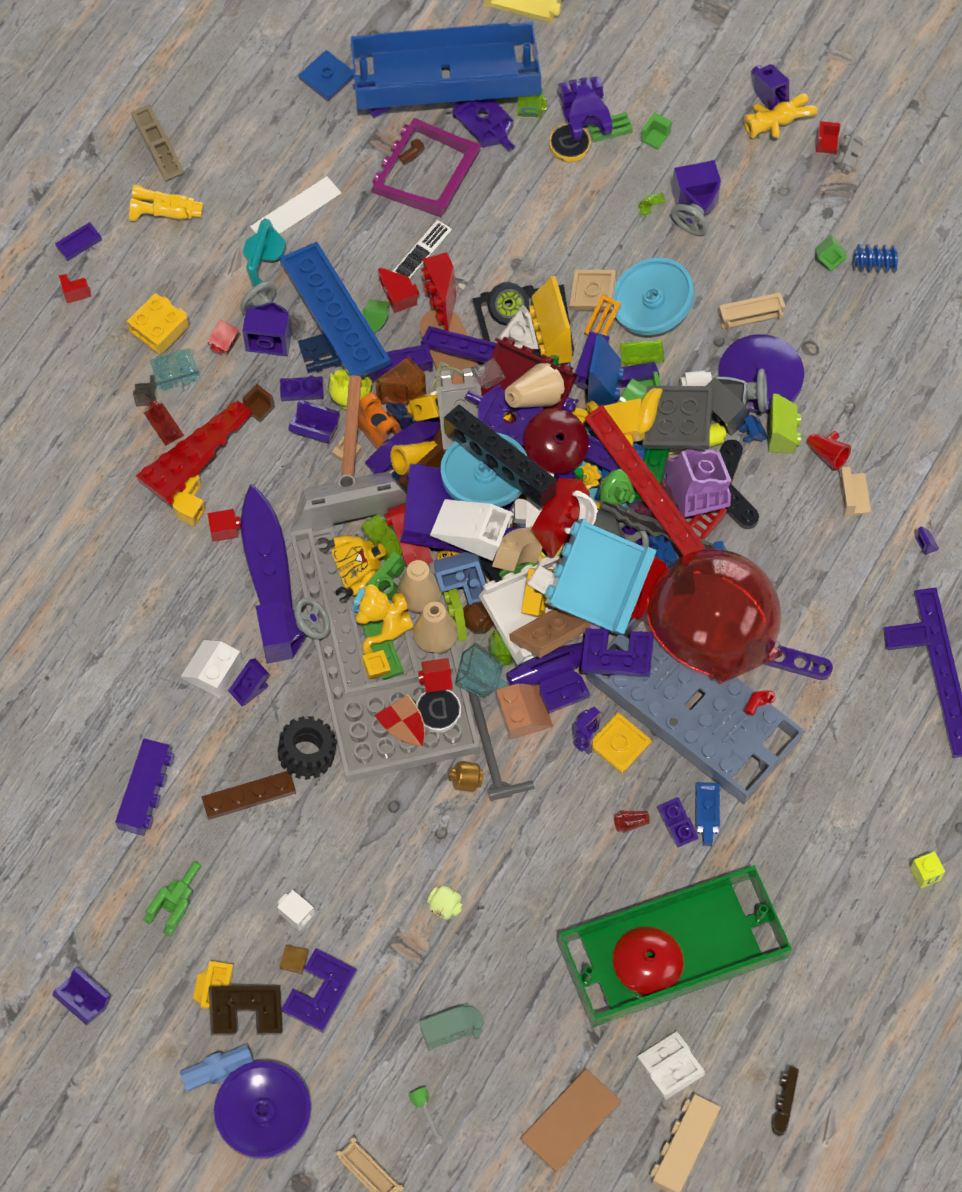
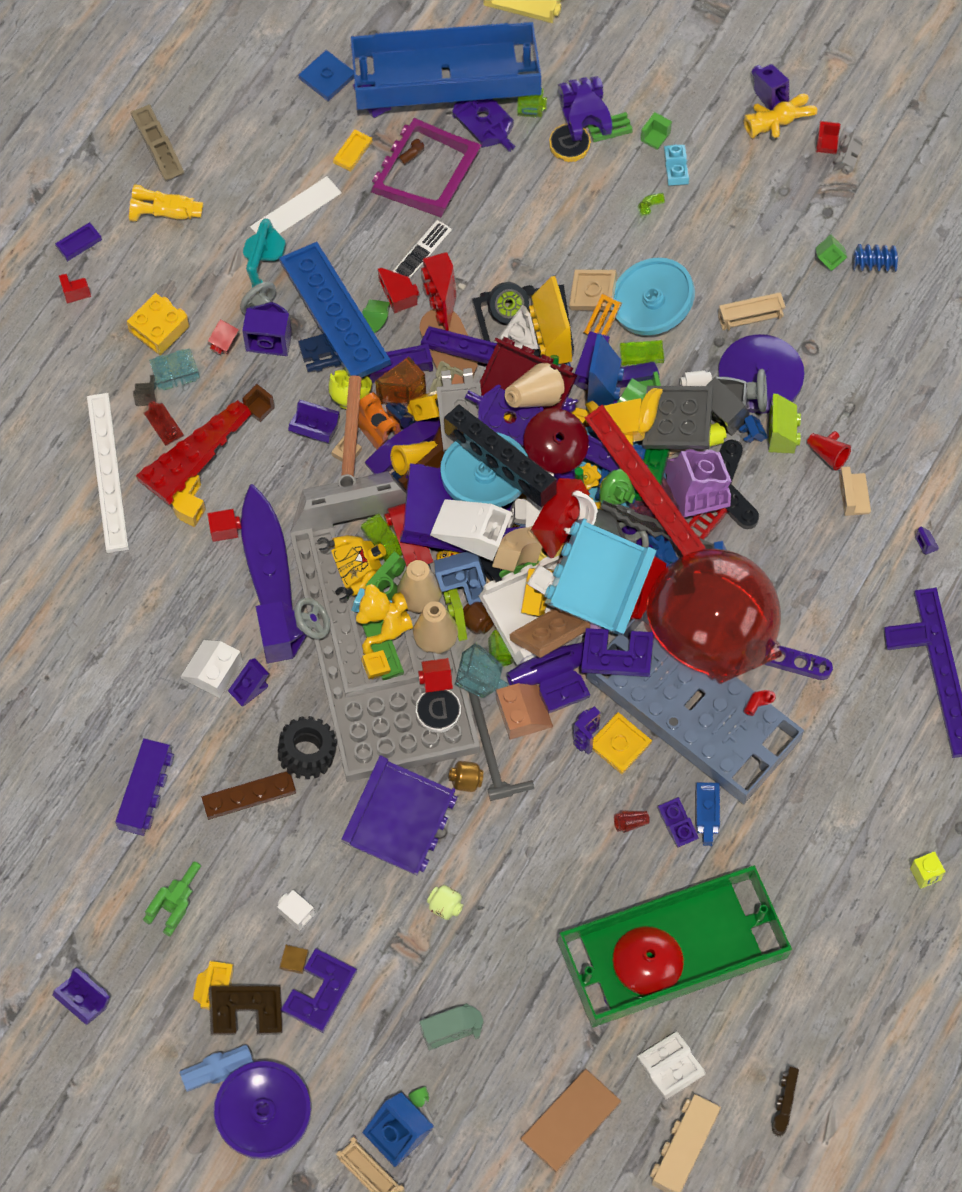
dark purple tile [280,375,324,402] -> none
shield [374,694,425,747] -> none
clear panel [471,358,506,389] -> none
dark purple piece [672,160,721,235] -> none
none -> white tile [87,393,129,553]
none -> yellow tile [333,129,372,172]
none -> dark purple panel [341,755,458,876]
none -> blue slope [362,1092,434,1167]
none -> medium azure slope [664,145,689,186]

